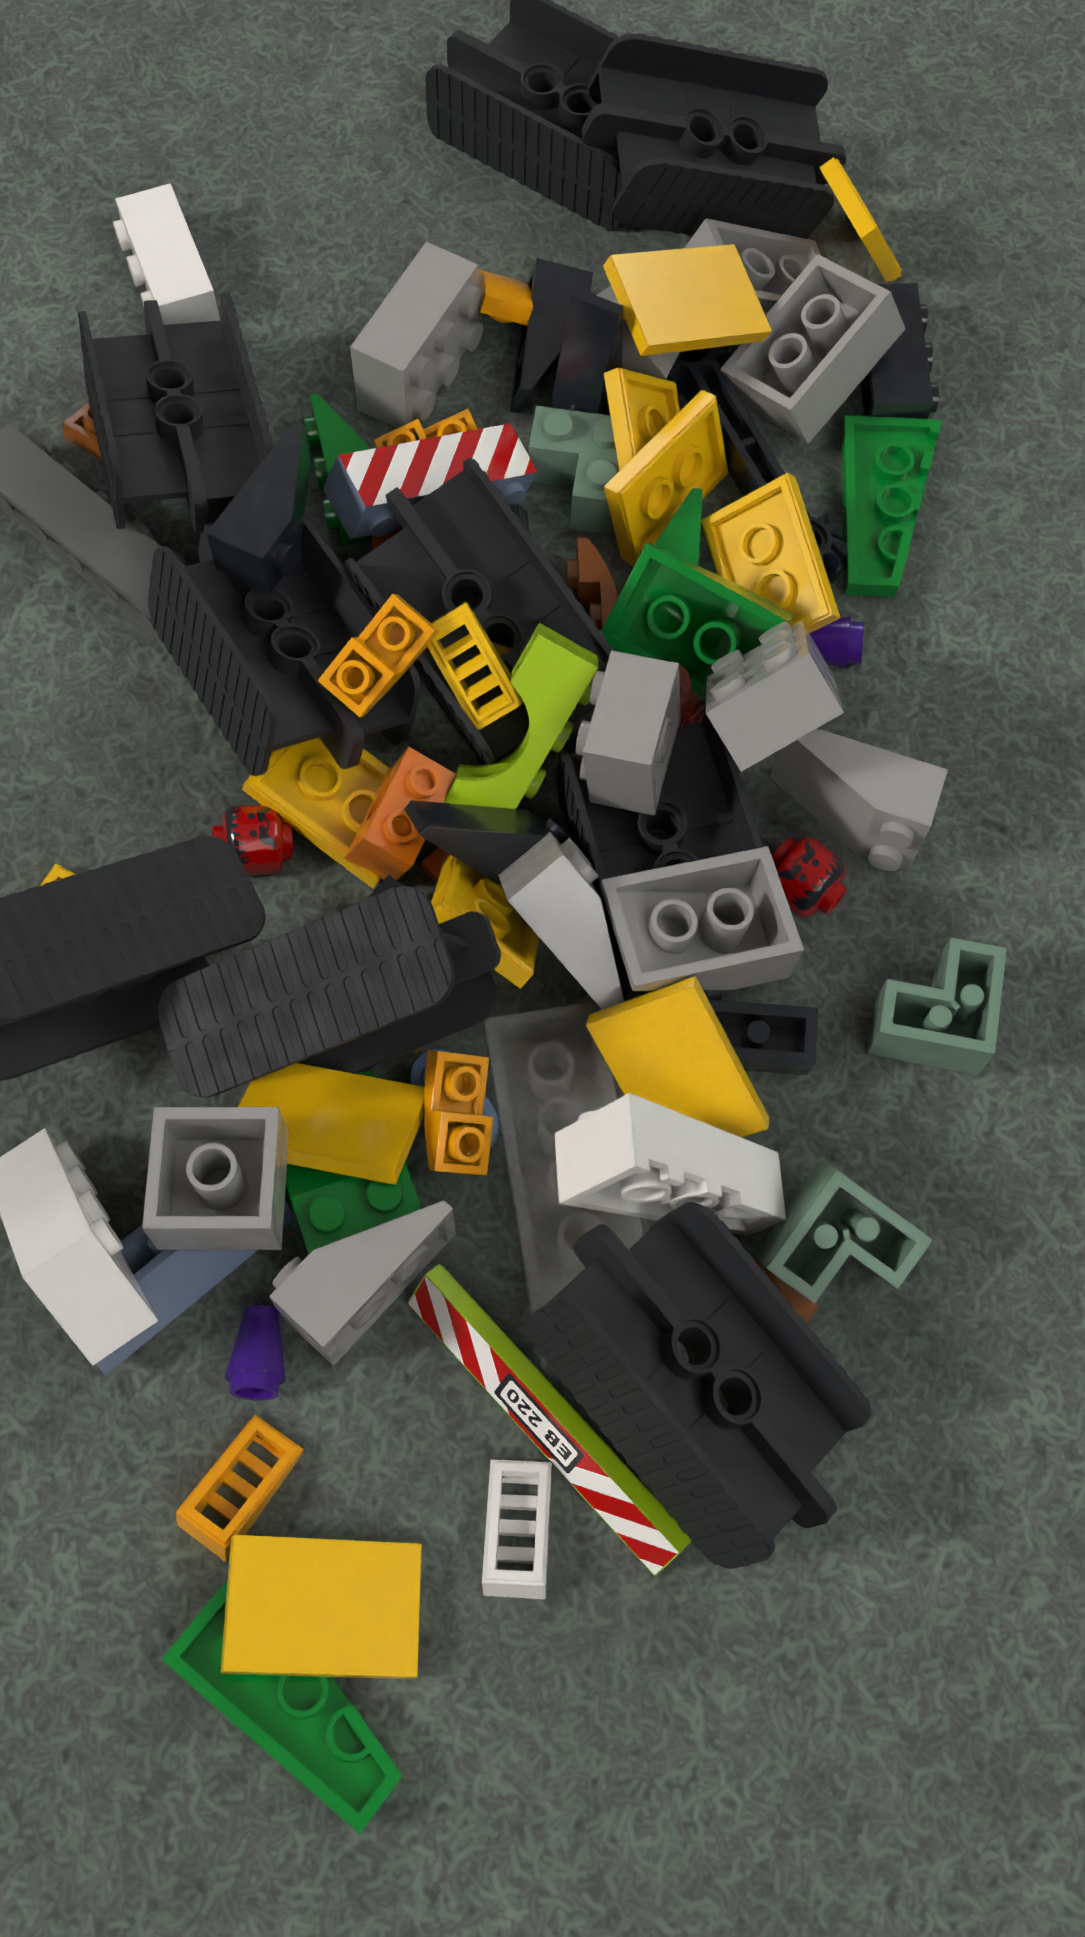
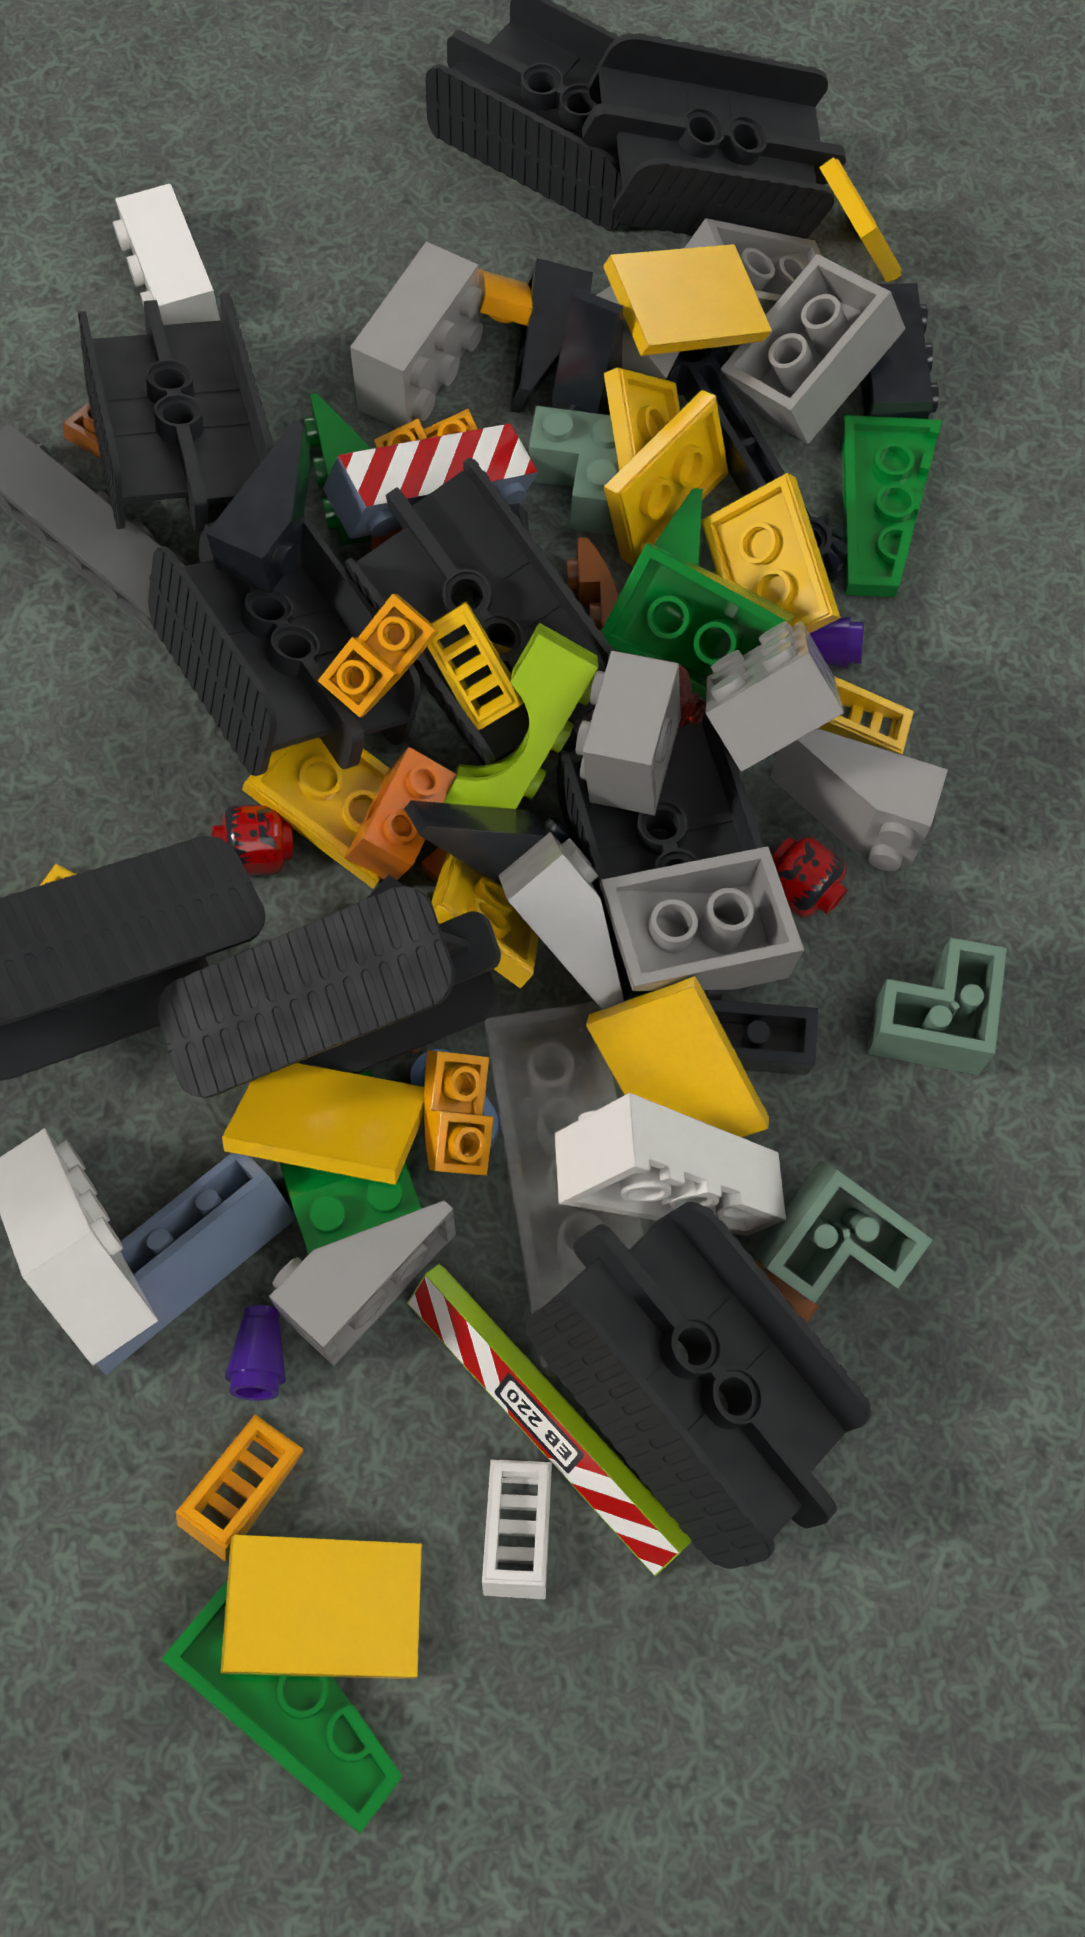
light grey brick [142,1107,289,1250] -> none
none -> yellow slope [818,676,914,755]

